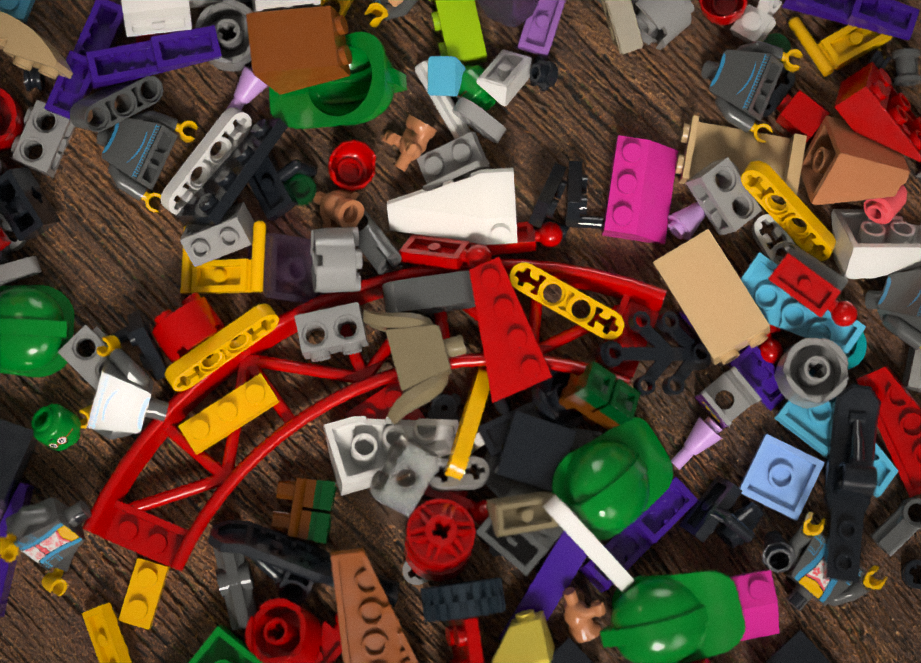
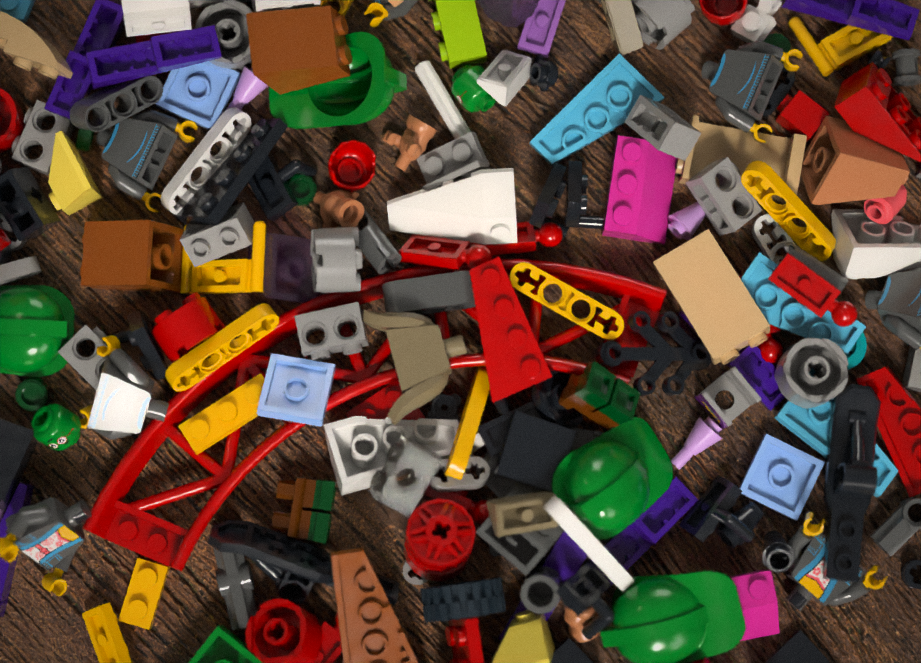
black bush [23,67,45,92] -> none
medium azure slope [428,56,466,96] -> none
light grey beam [452,97,506,143] -> none
none -> dark green tile [15,377,50,411]
none -> light yellow slope [48,131,103,215]
none -> dark green tile [76,119,95,152]
none -> dark orange slope [80,220,184,293]
none -> light blue plate [155,61,241,130]
none -> light blue plate [257,353,335,427]
none -> dark grey piece [521,566,563,614]
none -> medium azure wing [529,53,665,166]
none -> black plate [556,560,615,640]
none -> light grey brick [625,95,701,161]

